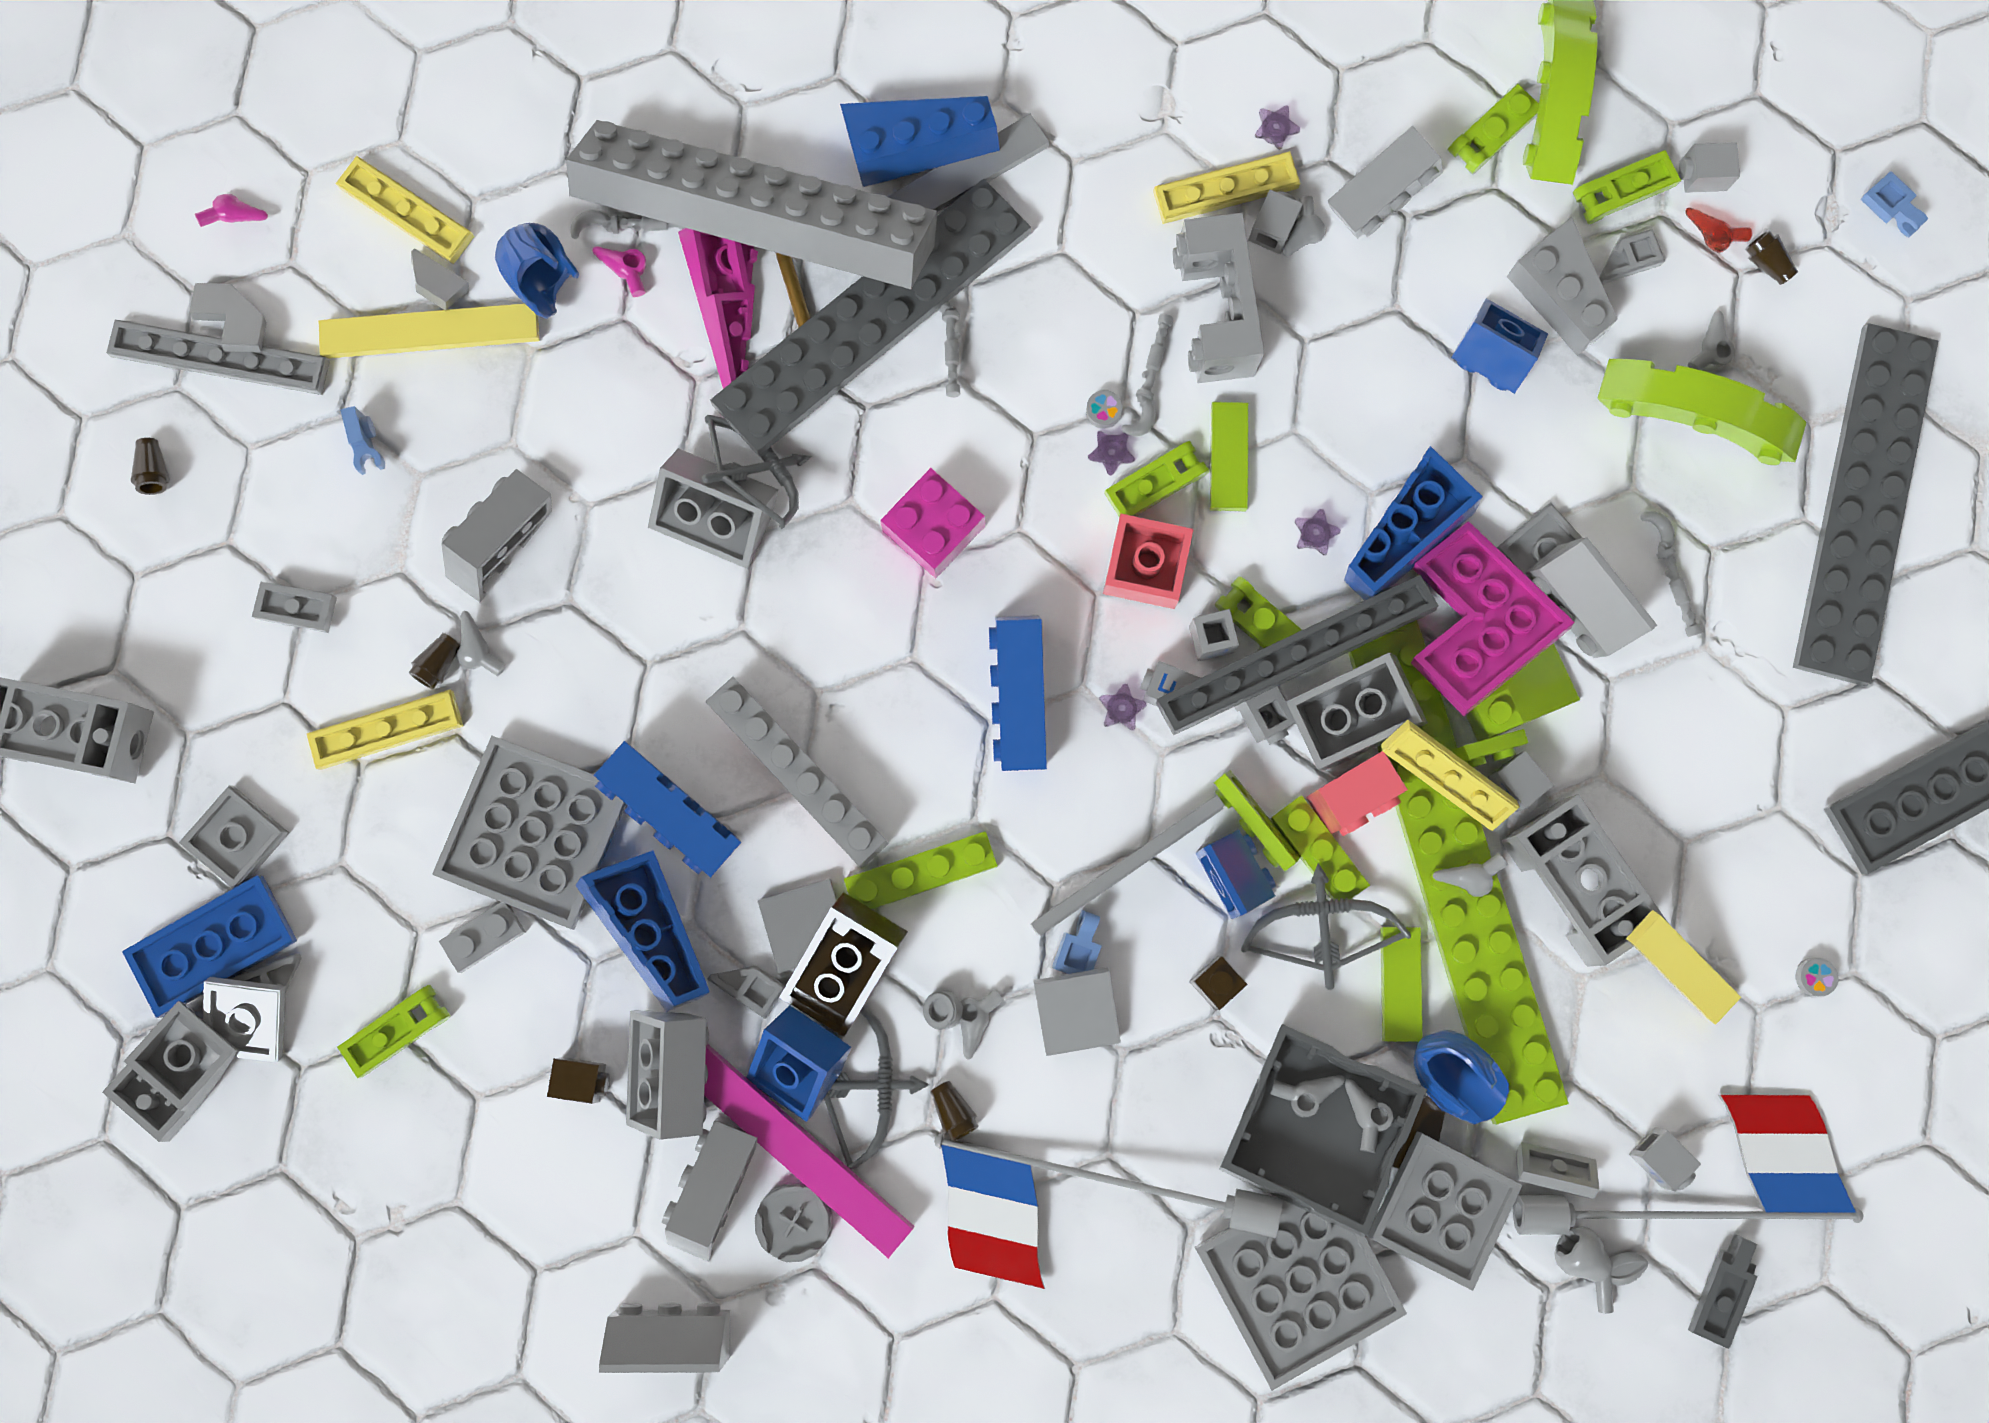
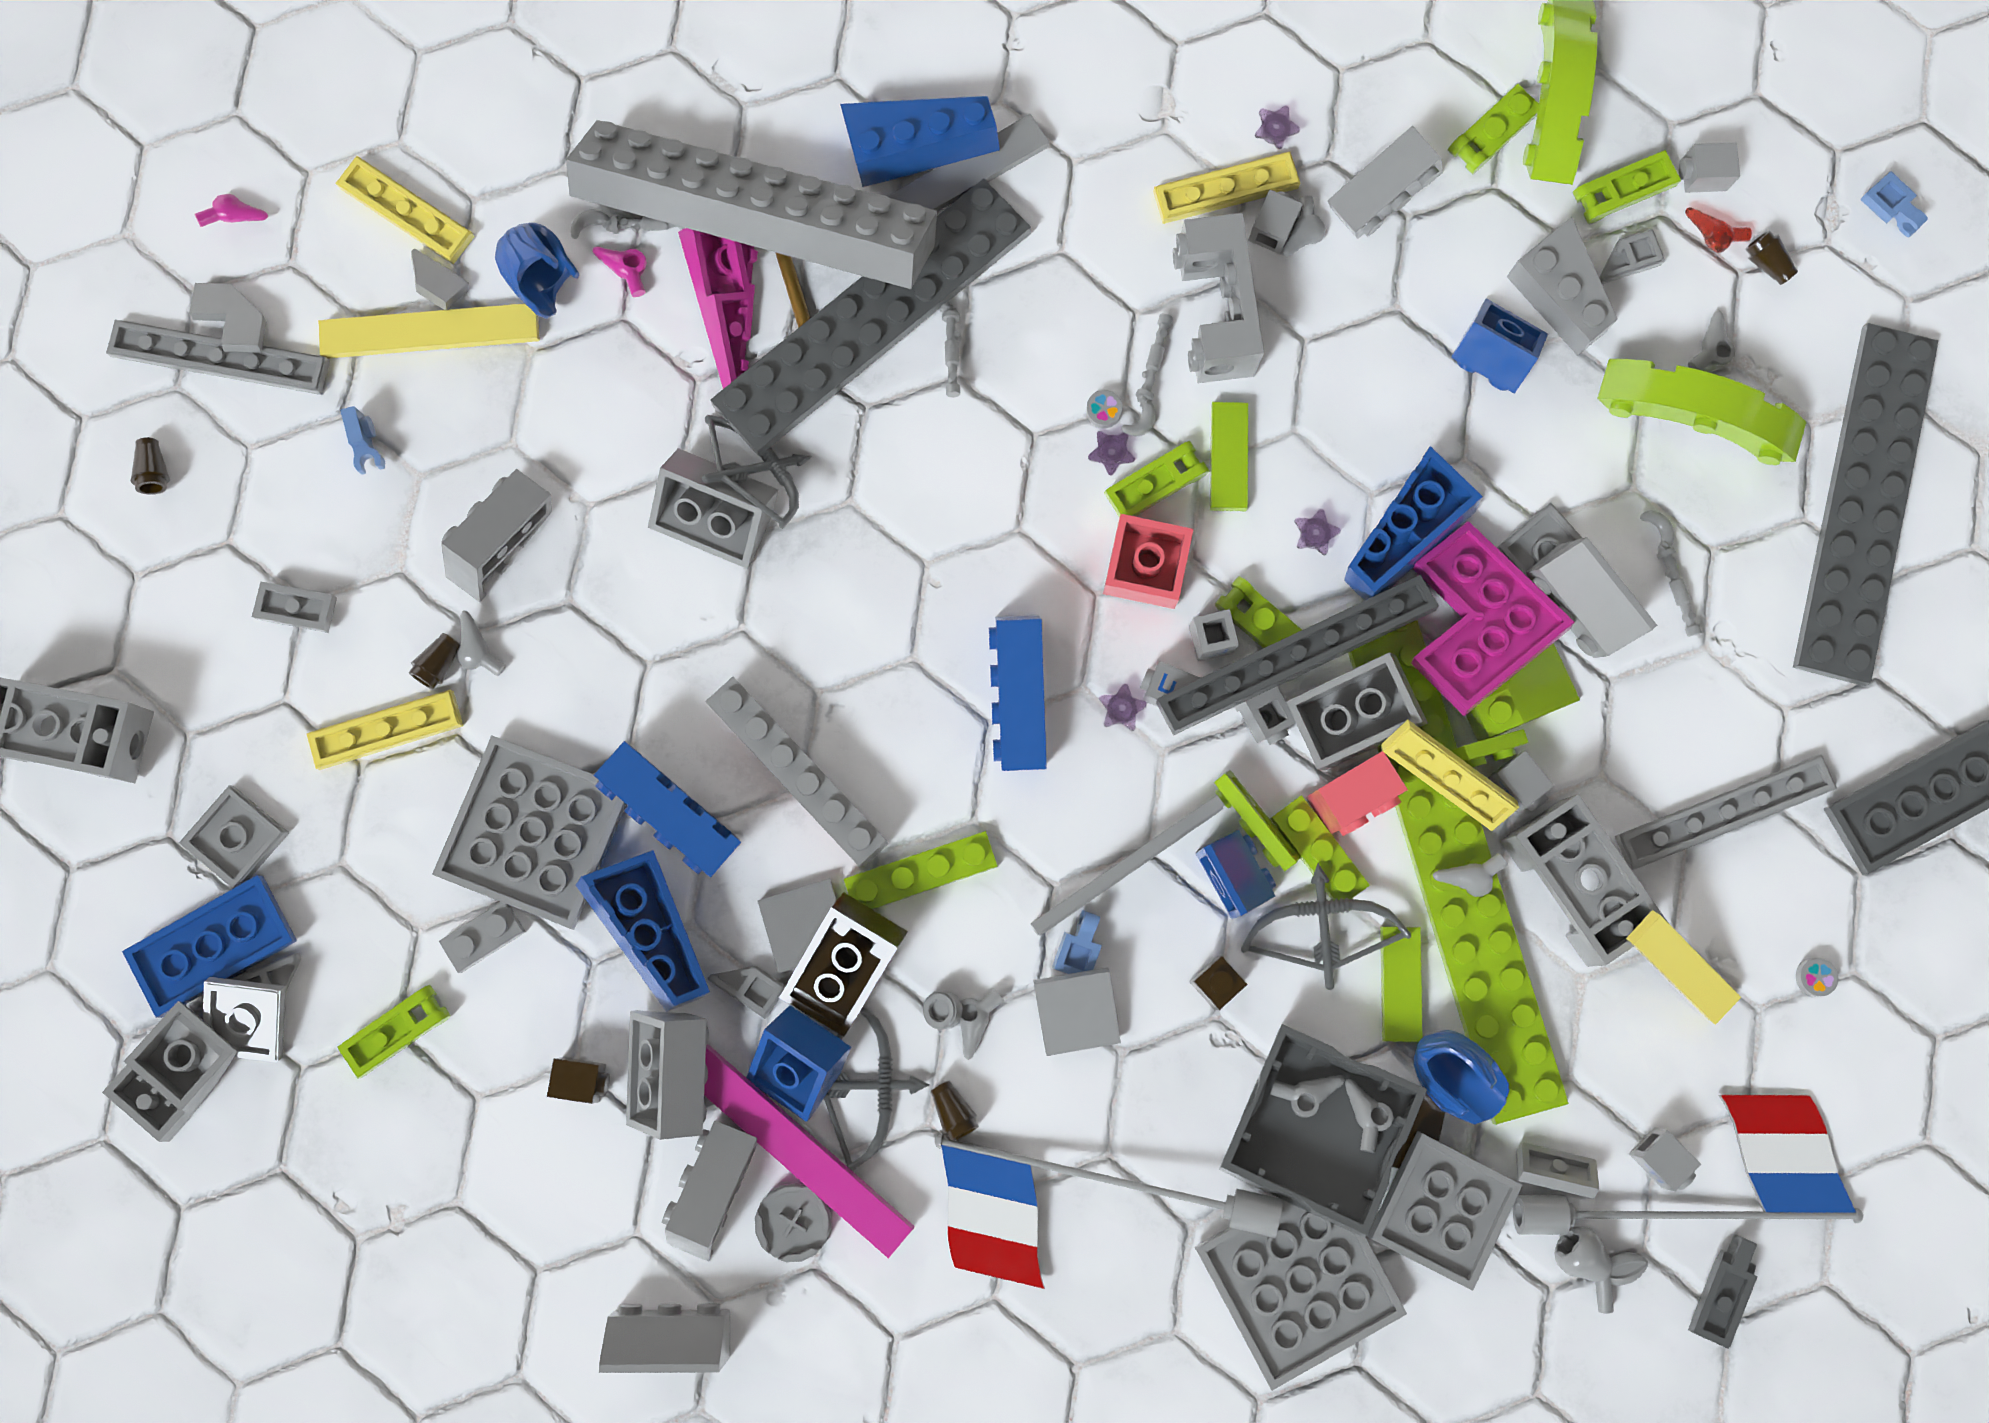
dark pink brick [880,467,985,579] -> none
none -> light grey tile [1614,754,1837,870]

